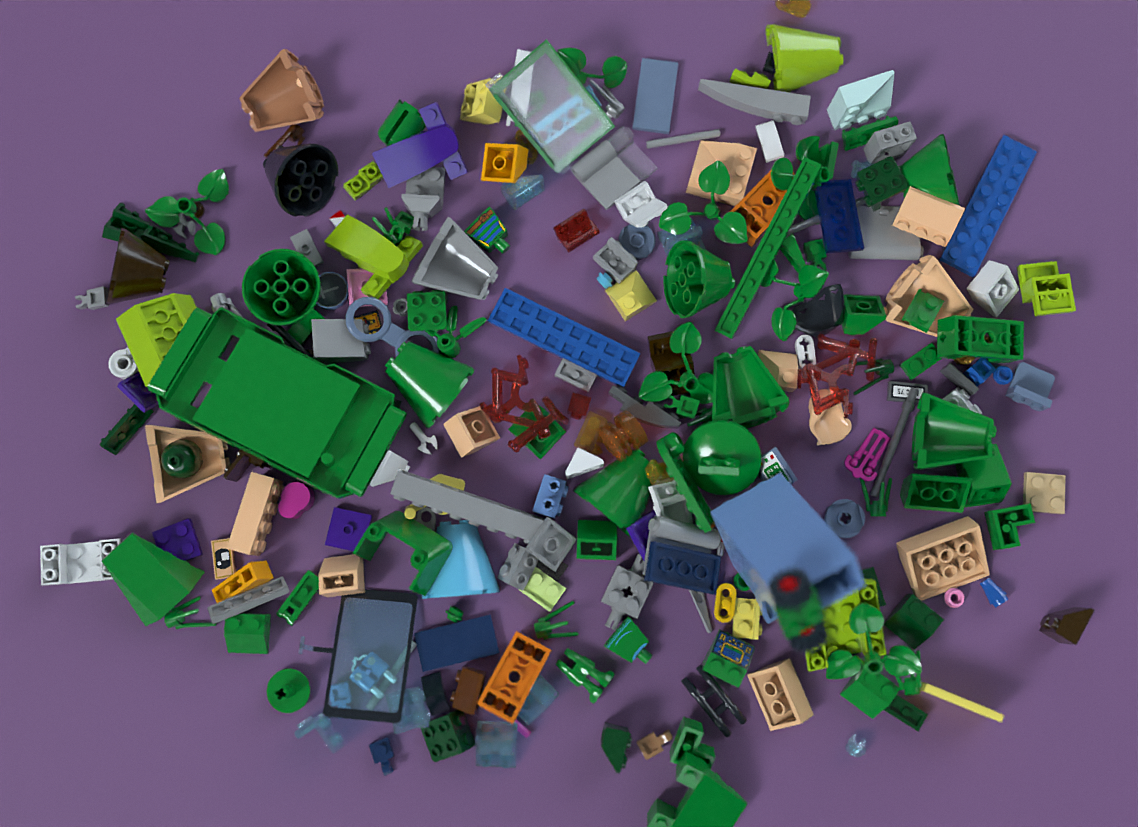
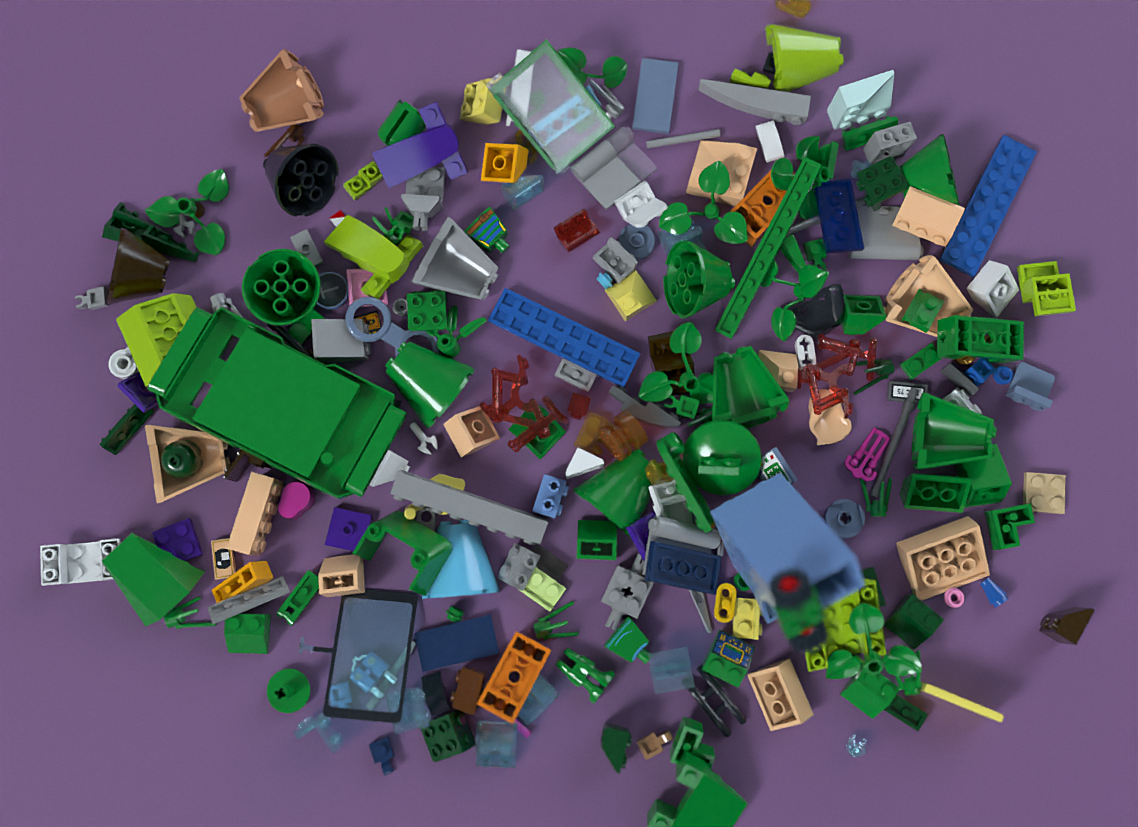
light grey plate [525,517,577,571] -> none
none -> clear light blue bracket [647,646,695,694]

